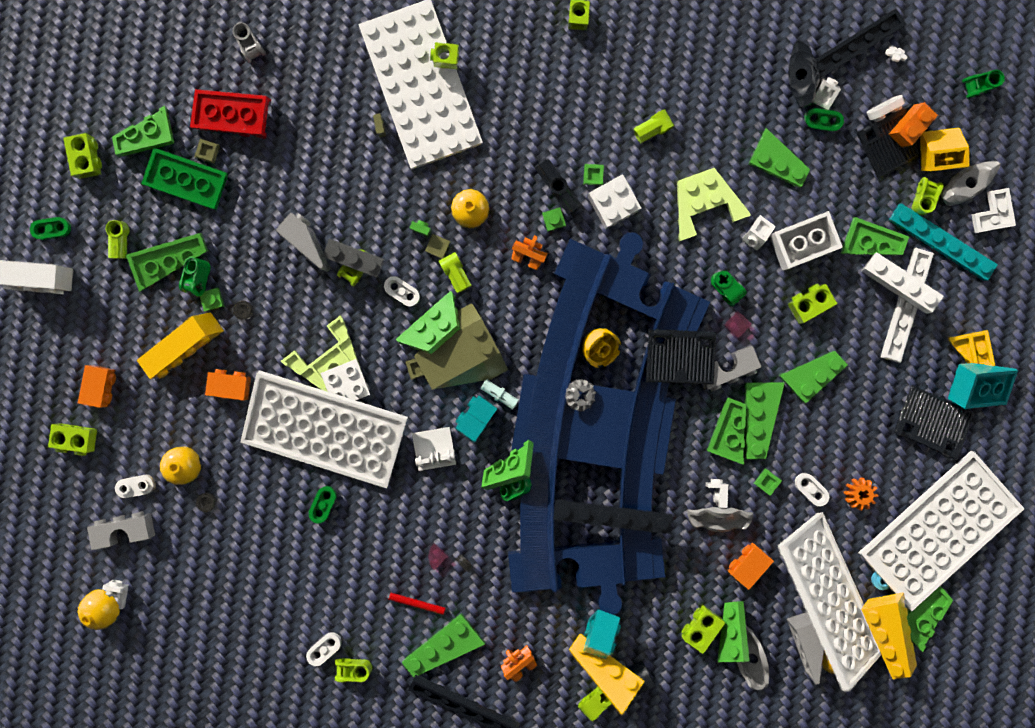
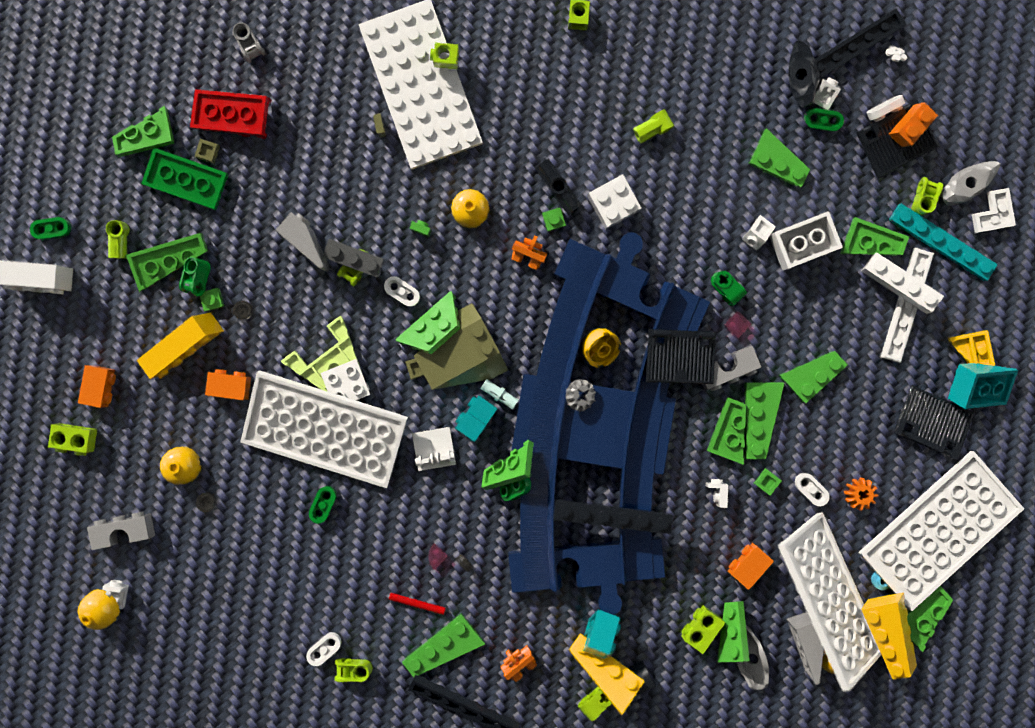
lime brick [63,133,102,179] -> none
white plate [115,475,156,498] -> none
olive tile [425,234,450,259] -> none
lime piece [439,252,472,293] -> none
bright green plate [583,164,604,185] -> none
yellowish green wing [677,168,751,241] -> none
light grey piece [687,507,754,532] -> none
lime brick [788,283,837,324] -> none
yellow slope [920,128,970,171] -> none
green piece [962,70,1005,99] -> none

